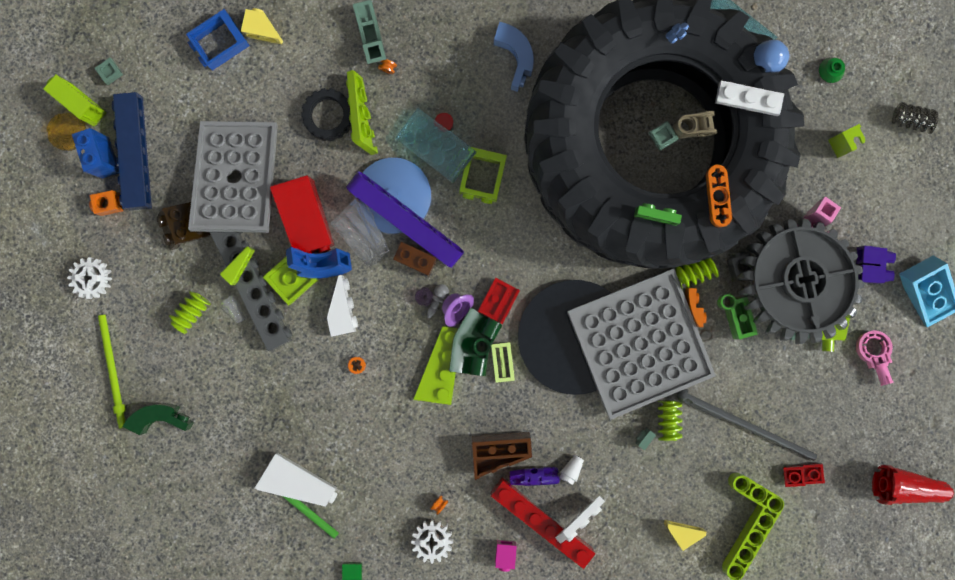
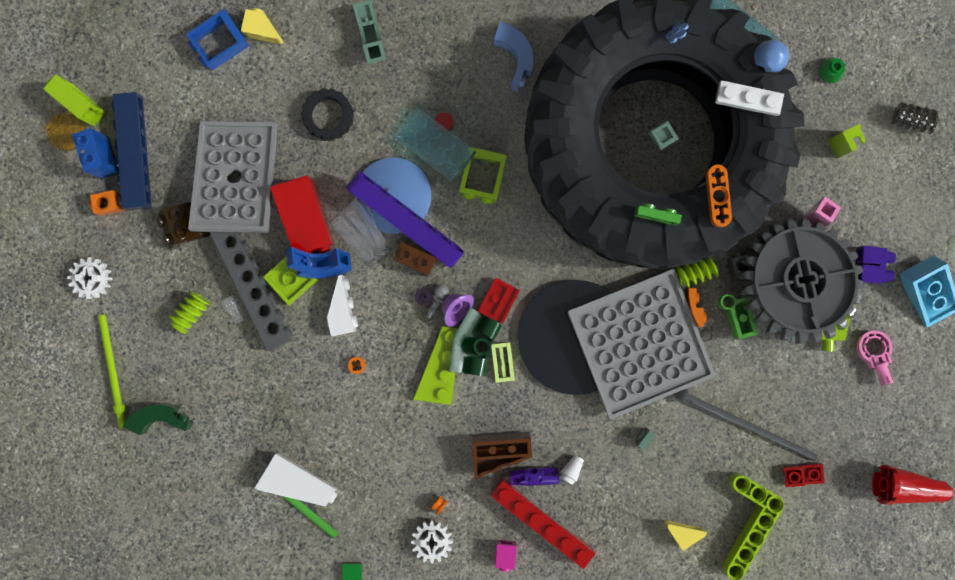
sand green plate [95,58,124,85] -> none
lime slope [220,246,255,285] -> none
lime wing [346,70,378,155] -> none
orange bush [378,59,397,75] -> none
white plate [555,496,605,544] -> none
lime piece [657,400,683,441] -> none
dark tan piece [673,111,717,138] -> none

